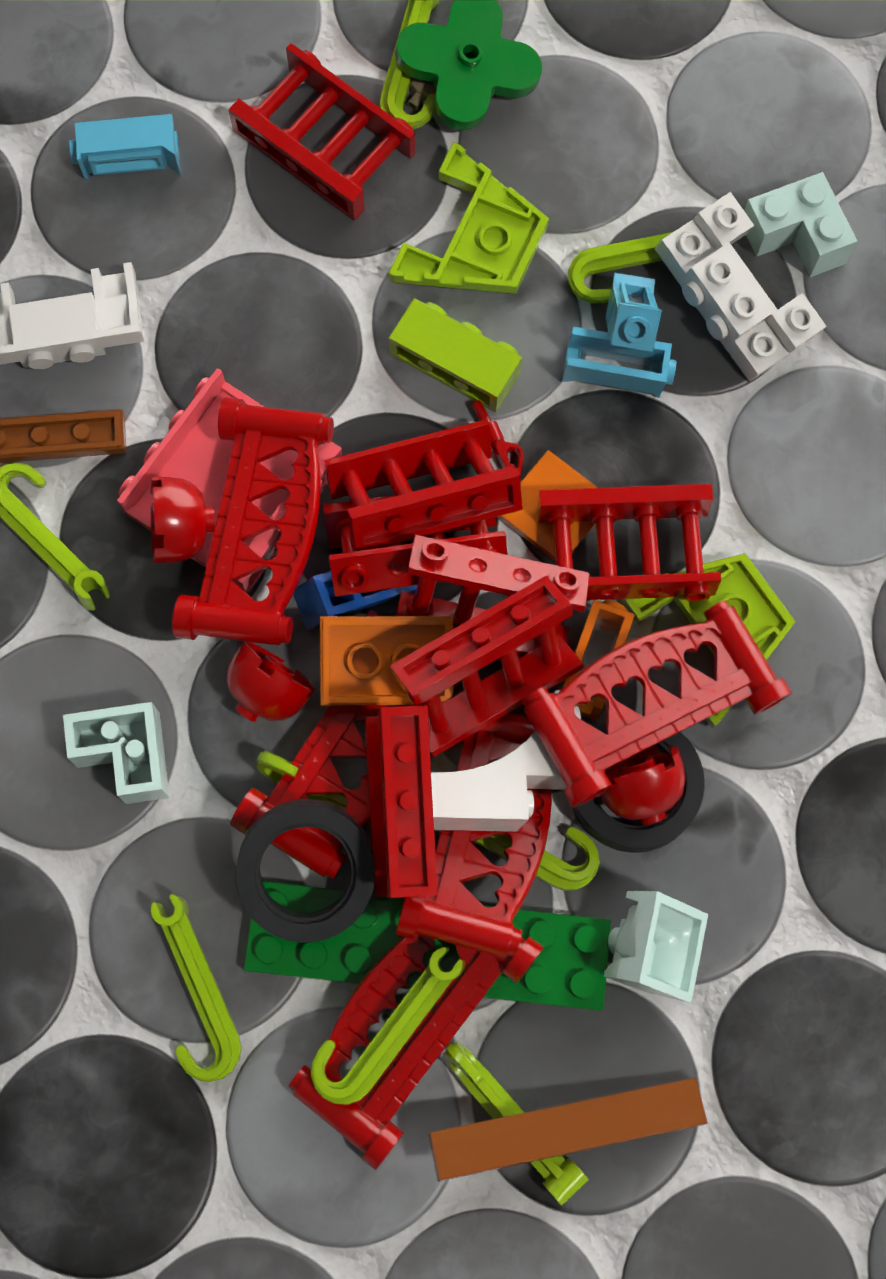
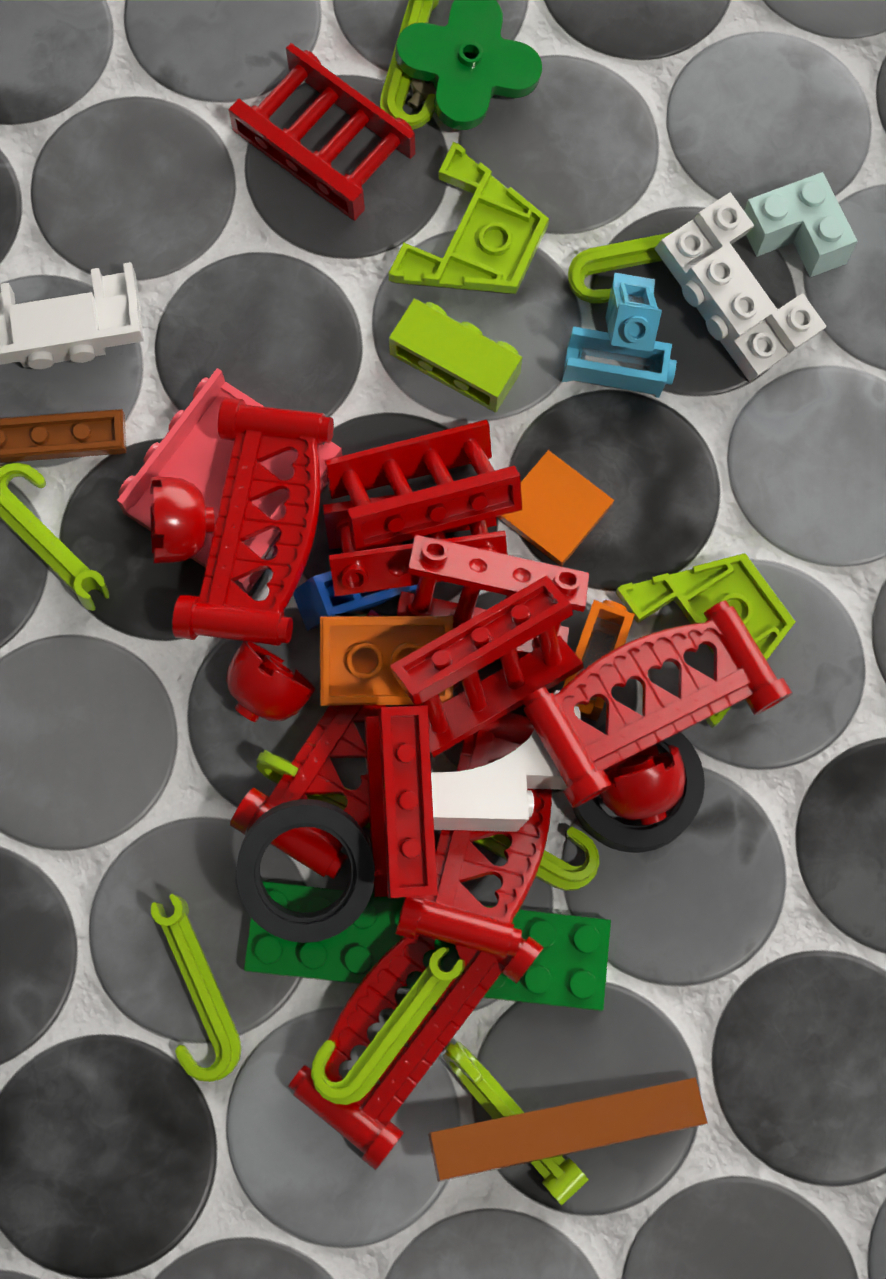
light aqua brick [63,702,170,804] -> none
medium azure window [69,114,181,180] -> none
red hand [471,400,524,476] -> none
red fence [537,484,721,602] -> none
light aqua brick [604,891,708,1003] -> none

